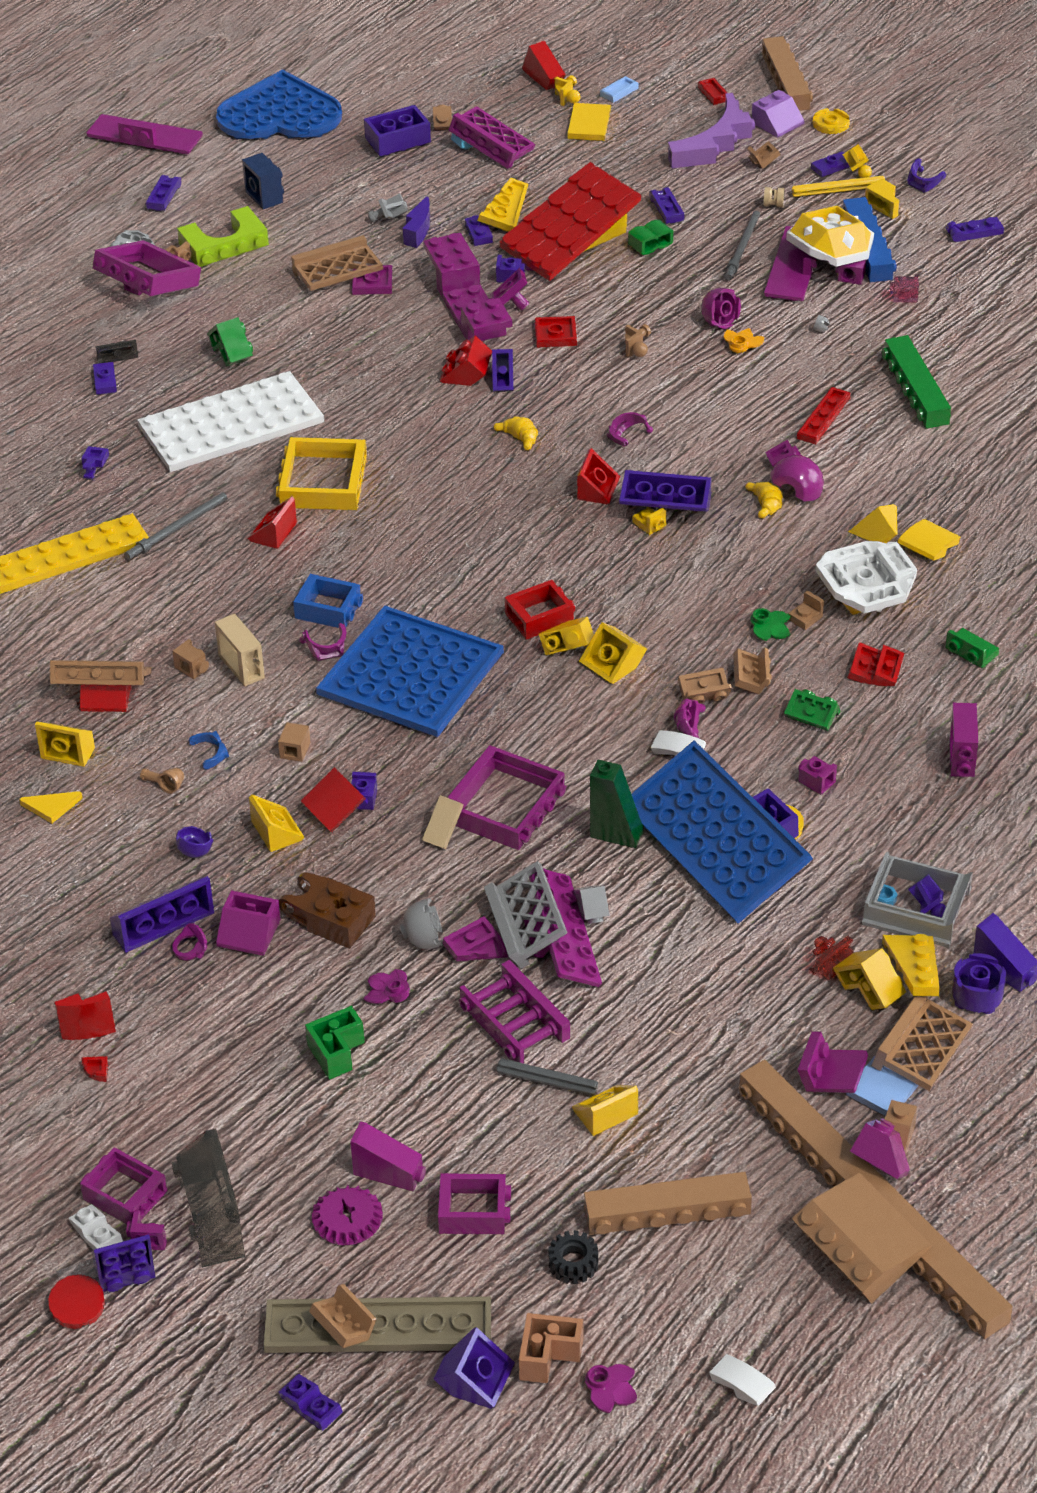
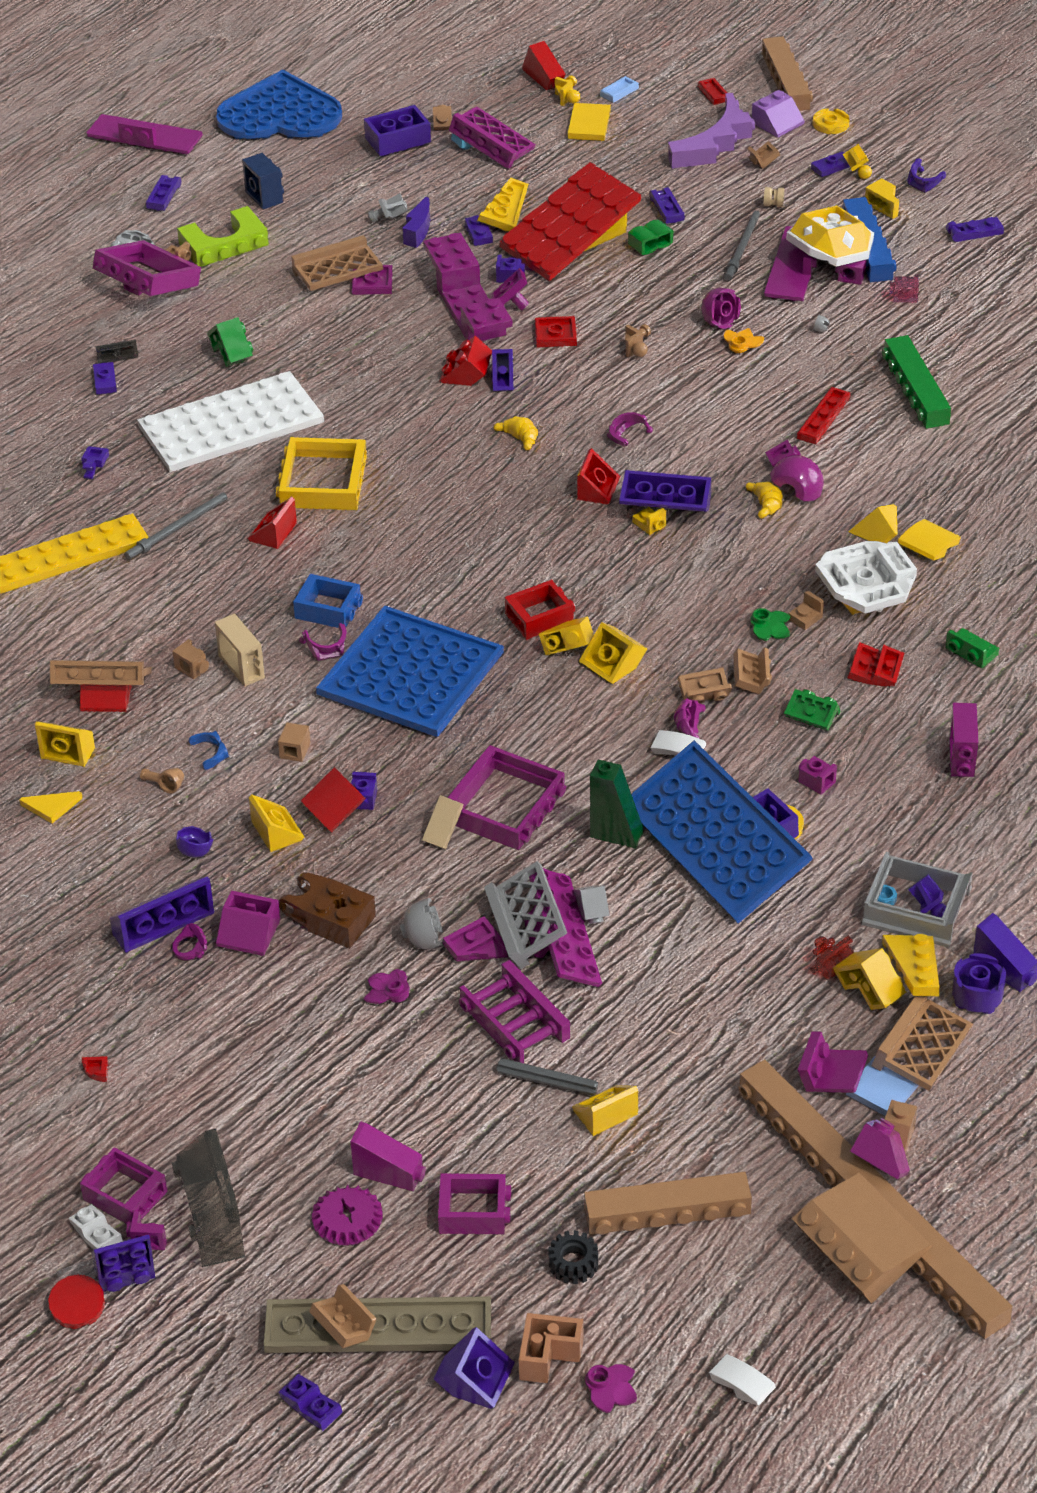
red slope [54,991,116,1040] -> none
green brick [305,1005,365,1080] -> none
yellow axle [792,176,885,197] -> none

